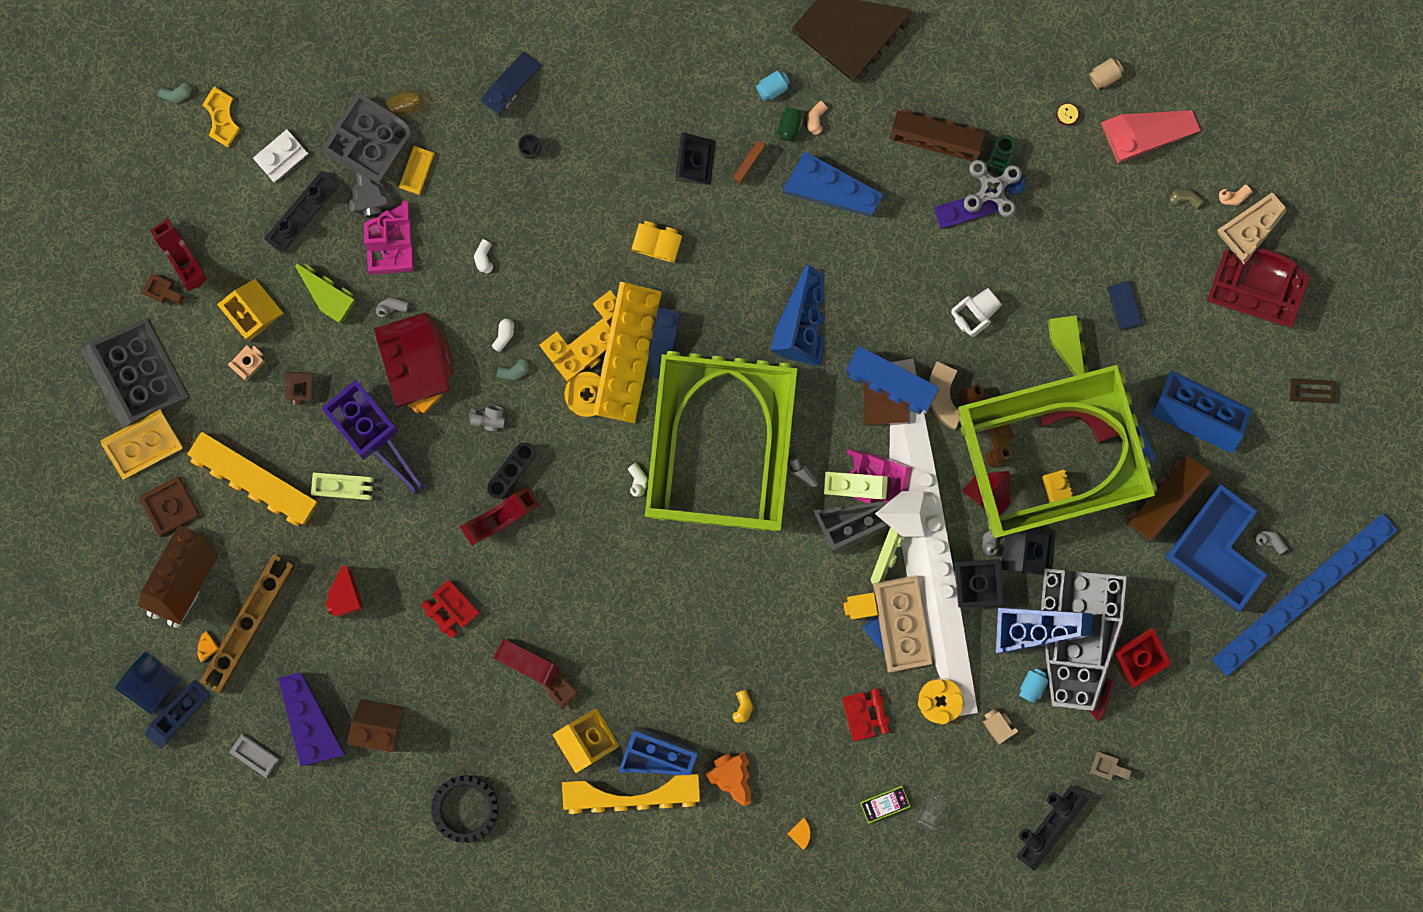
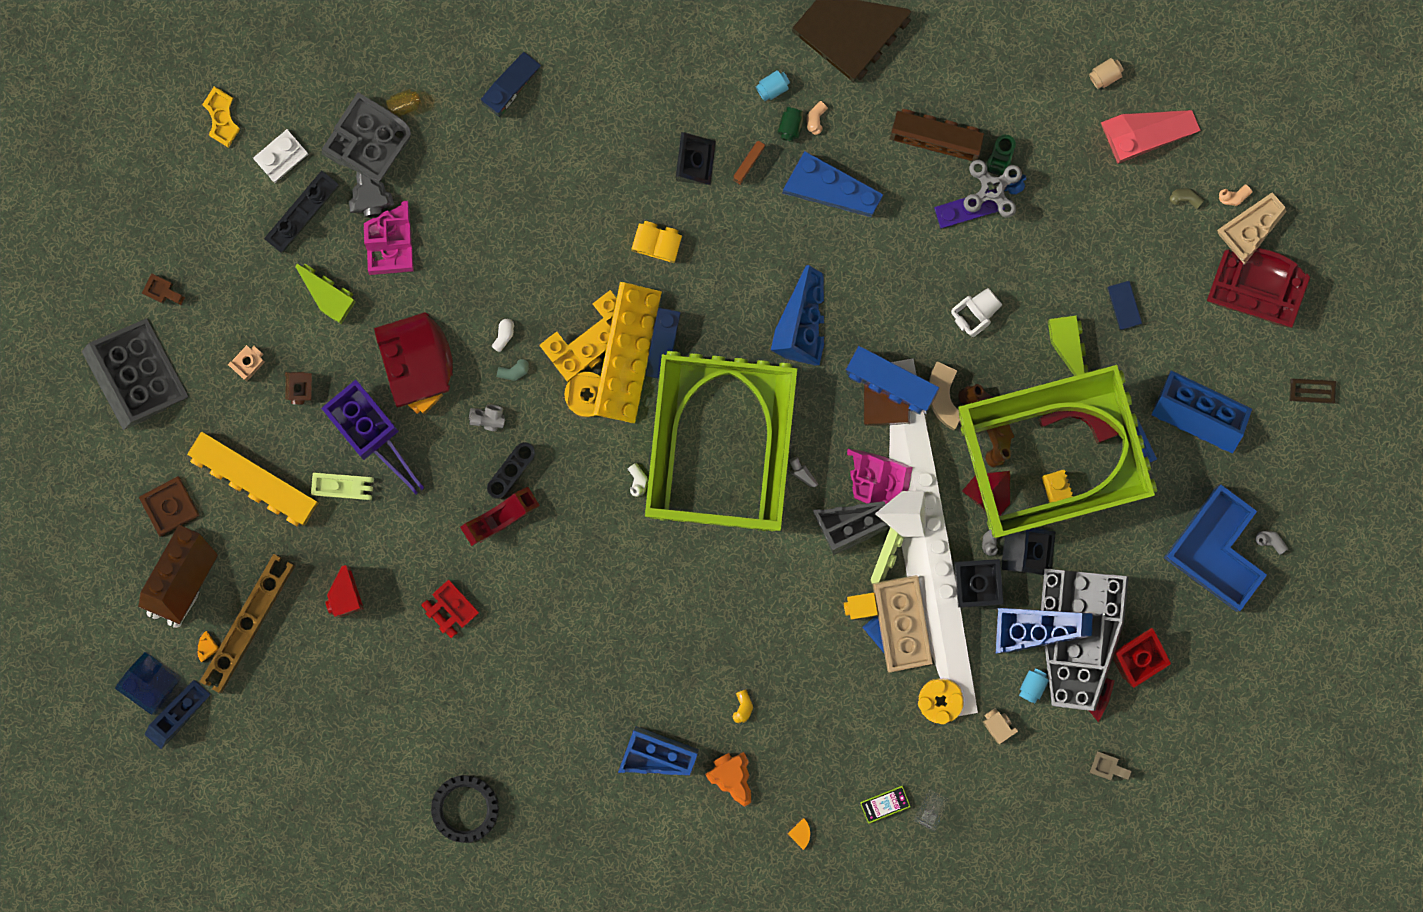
yellow plate [100,409,183,479] -> none
dark red arch [150,218,207,292] -> none
sand green arm [158,83,192,103] -> none
yellow slope [217,279,284,342] -> none
light grey tile [229,734,279,778] -> none
dark purple wedge [278,672,347,766] -> none
reddish brown slope [347,699,405,752] -> none
light grey arm [376,297,409,318] -> none
yellow tile [399,146,435,195] -> none
white arm [474,239,493,273] -> none
dark red beam [493,638,559,687] -> none
black wheel [518,134,541,159] -> none
reddish brown plate [538,660,579,709] -> none
yellow slope [552,708,620,773] -> none
yellow arch [562,774,700,814] -> none
yellowish green plate [824,472,888,499] -> none
red plate [842,688,890,742] -> none
black plate [1016,785,1089,871] -> none
light yellow tile [1056,103,1079,126] -> none
reddish brown slope [1126,456,1211,542] -> none
blue plate [1212,513,1398,676] -> none

